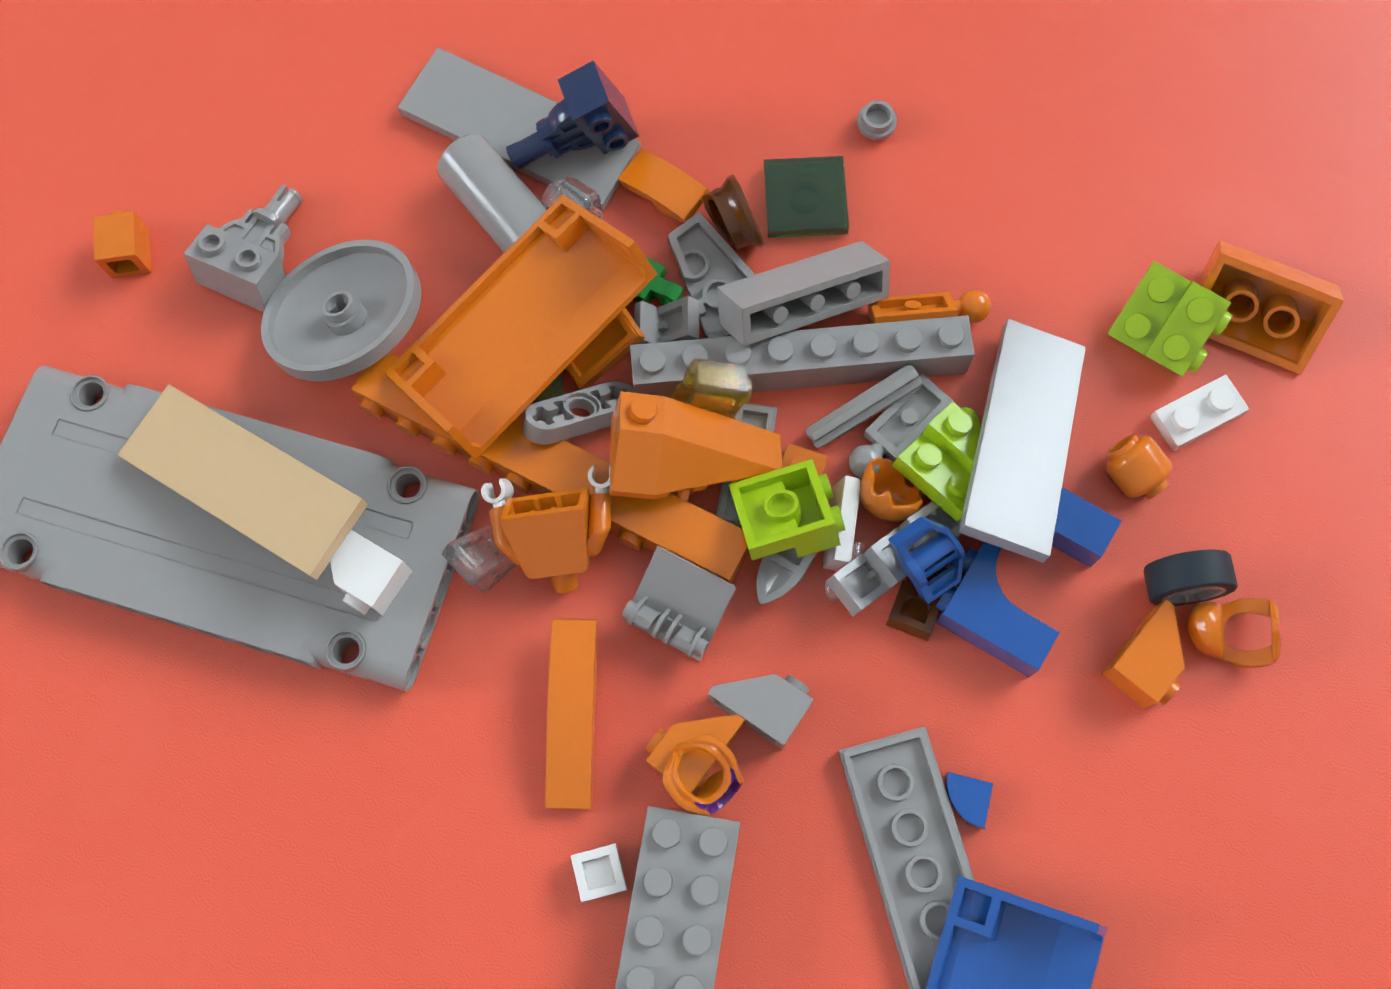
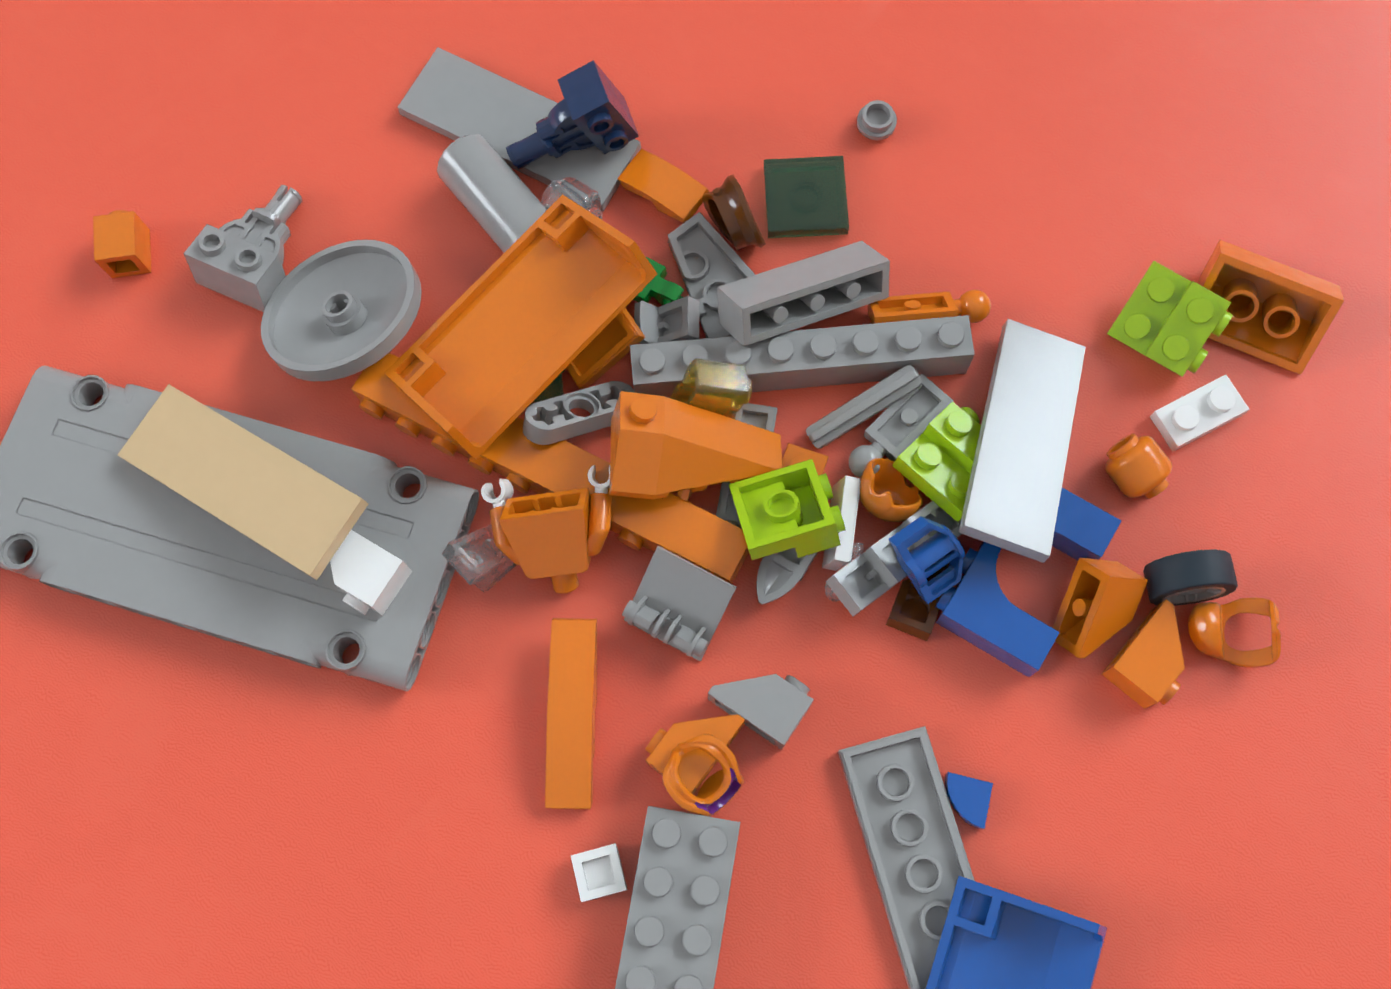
none -> orange slope [1053,558,1148,658]

